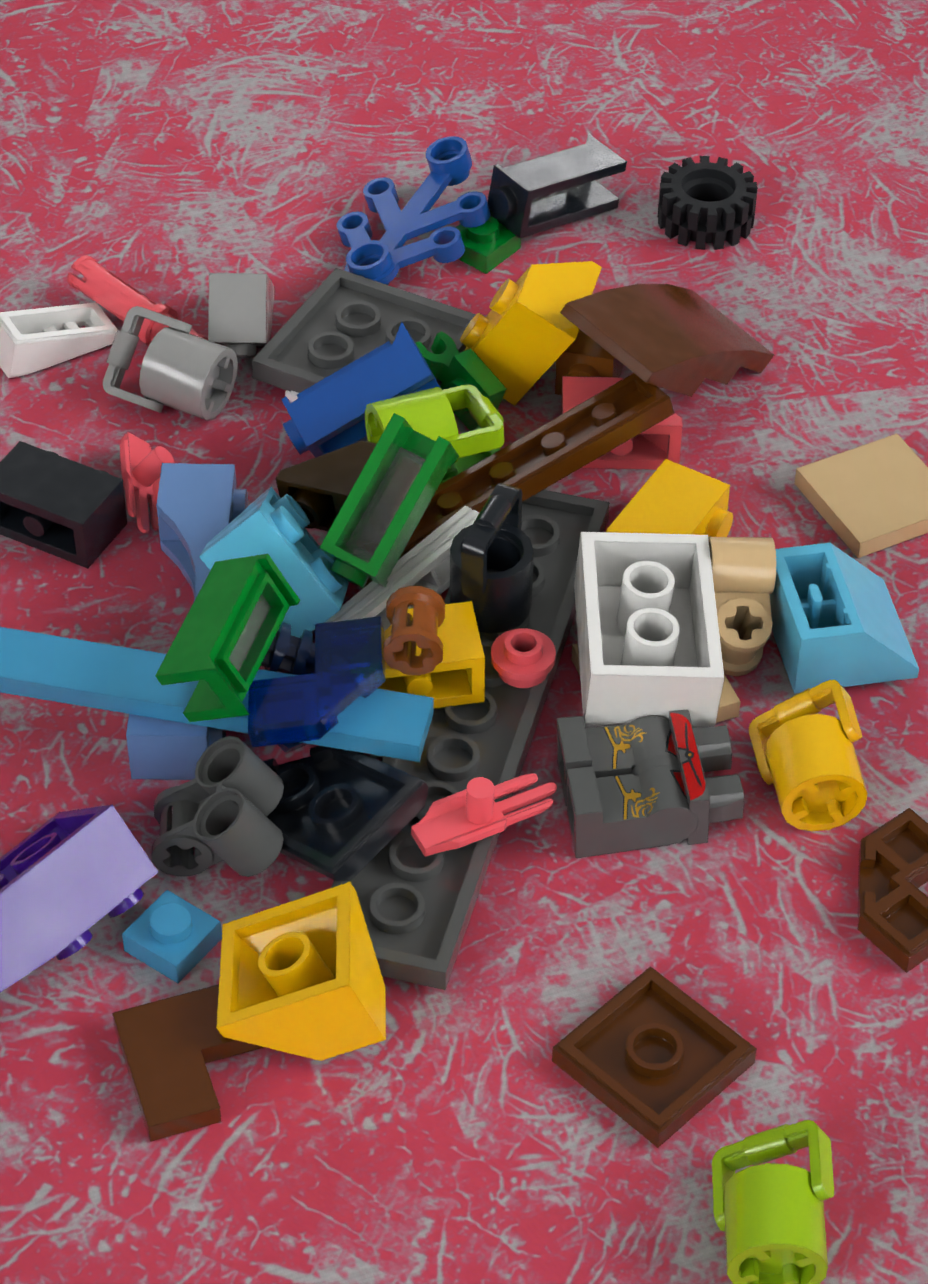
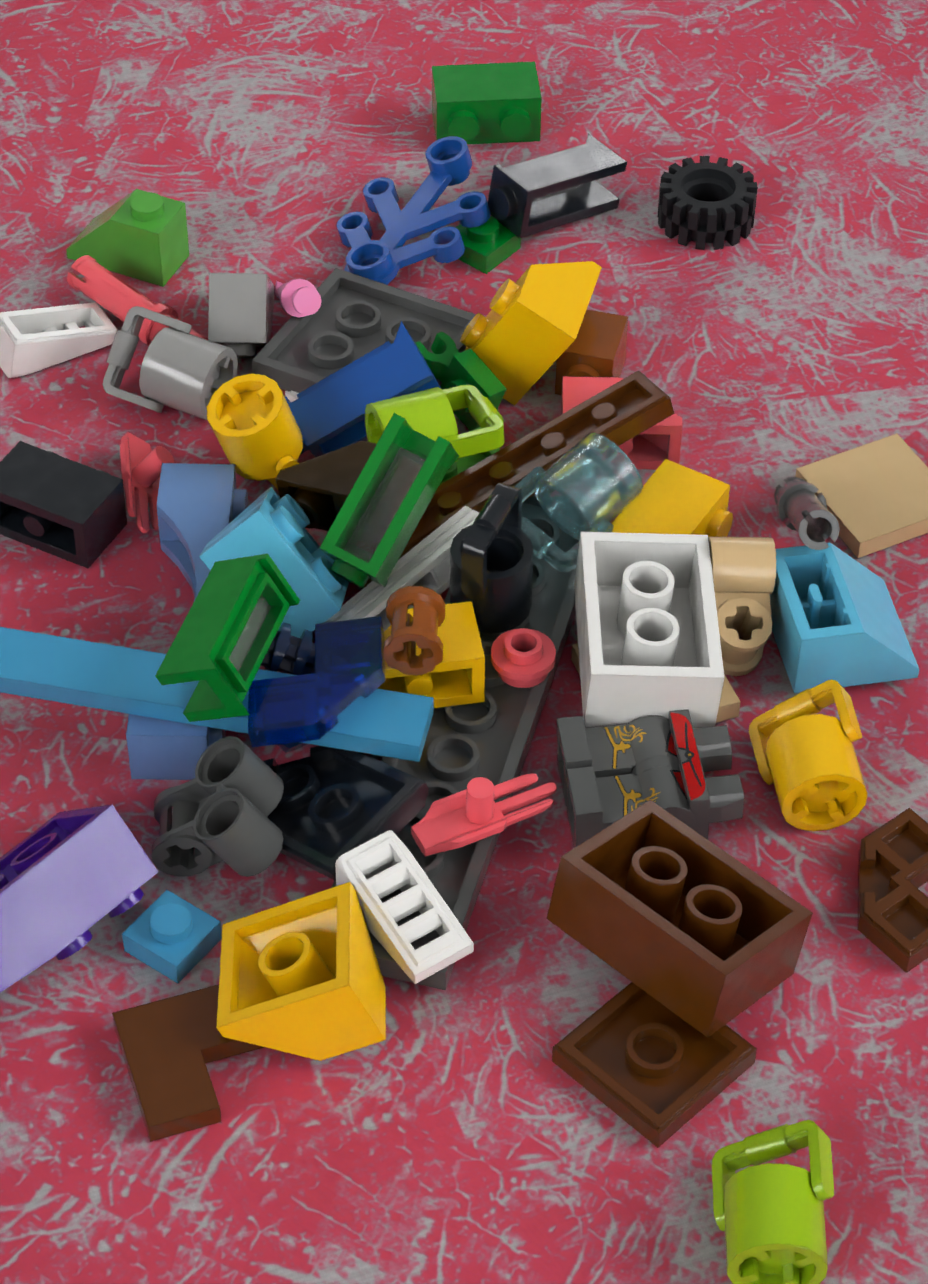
reddish brown slope [560,284,774,397] -> none
none -> bright green slope [66,189,189,287]
none -> yellow piece [207,373,303,490]
none -> bright pink piece [274,278,322,318]
none -> white slope [335,830,474,984]
none -> green brick [432,61,542,144]
none -> clear light blue piece [514,432,643,572]
none -> reddish brown brick [546,800,813,1038]
none -> dark grey pin [774,477,840,550]

